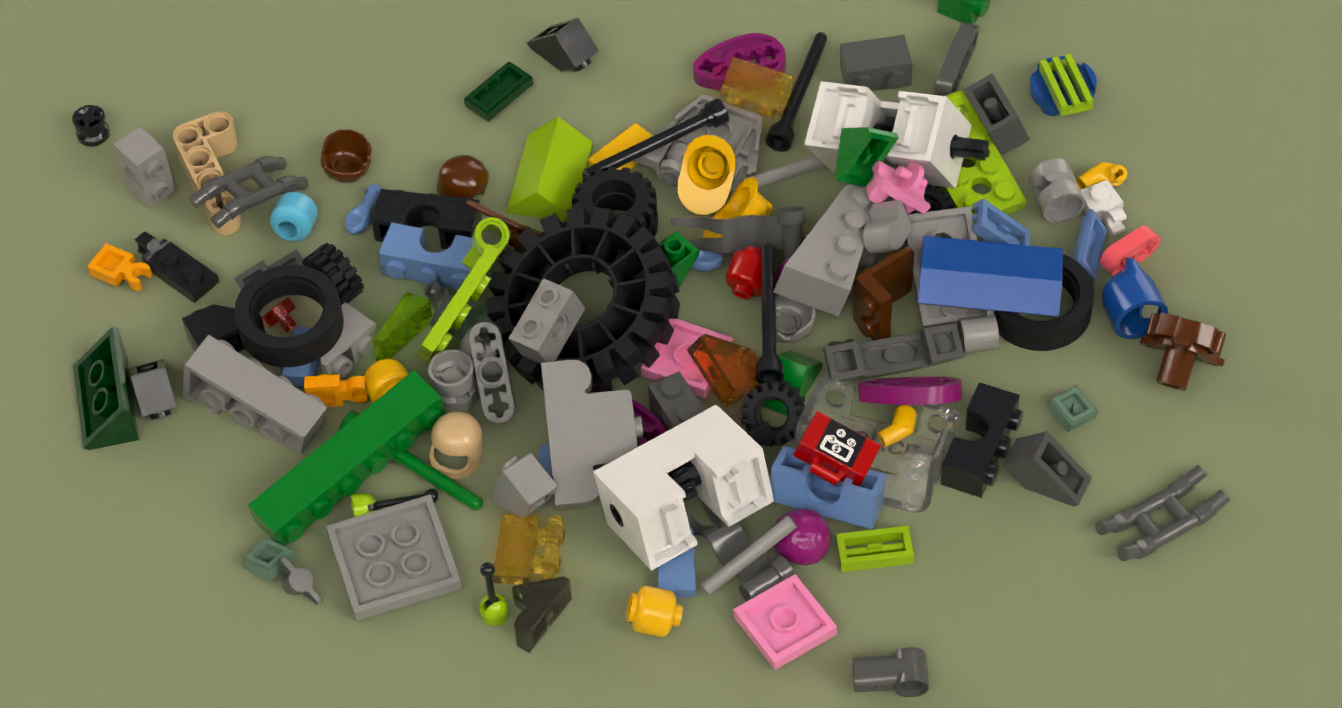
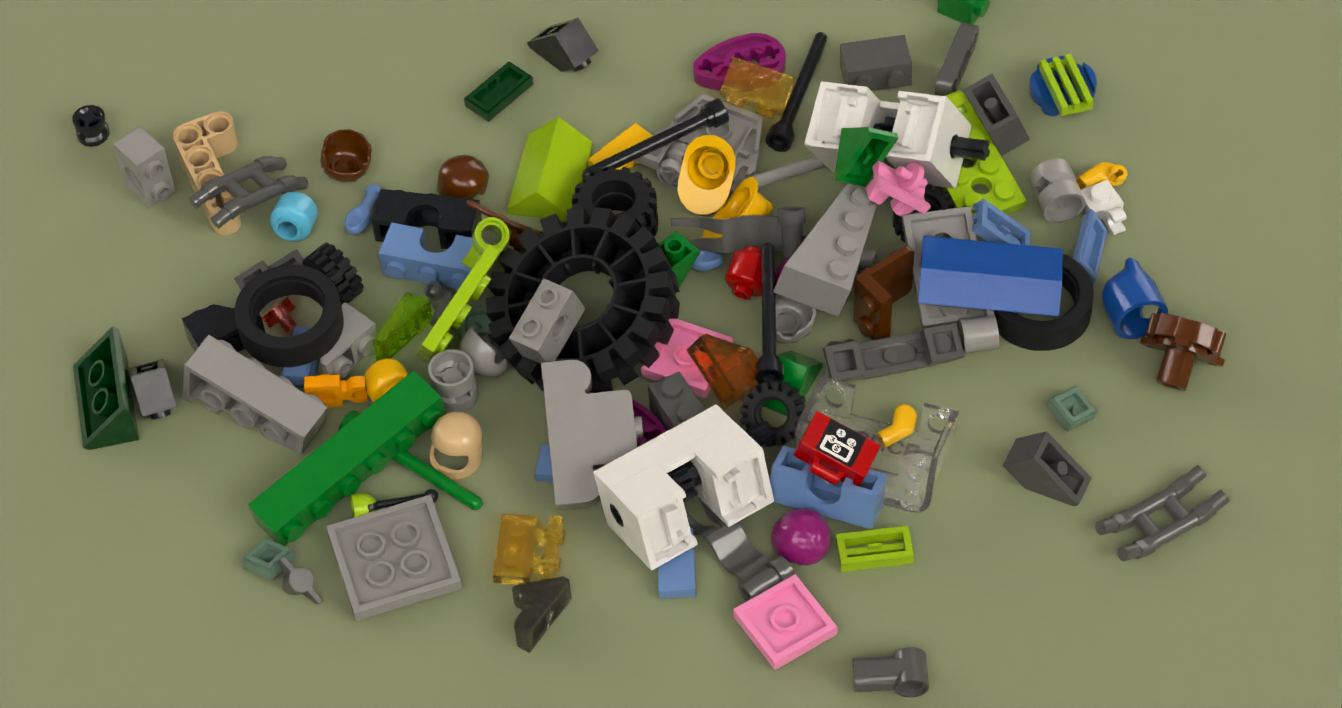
light orange plate [87,243,153,291] -> none
black hinge [135,231,219,303] -> none
dark grey beam [469,320,516,423] -> none
lime hinge [479,562,509,626] -> none
light grey slope [490,453,558,518] -> none
yellow head [626,586,683,637] -> none
light grey bar [701,515,797,595] -> none
magenta piece [858,376,962,405] -> none
light grey leg [863,200,912,254] -> none
black arch [941,382,1023,498] -> none
coral beam [1100,225,1161,276] -> none

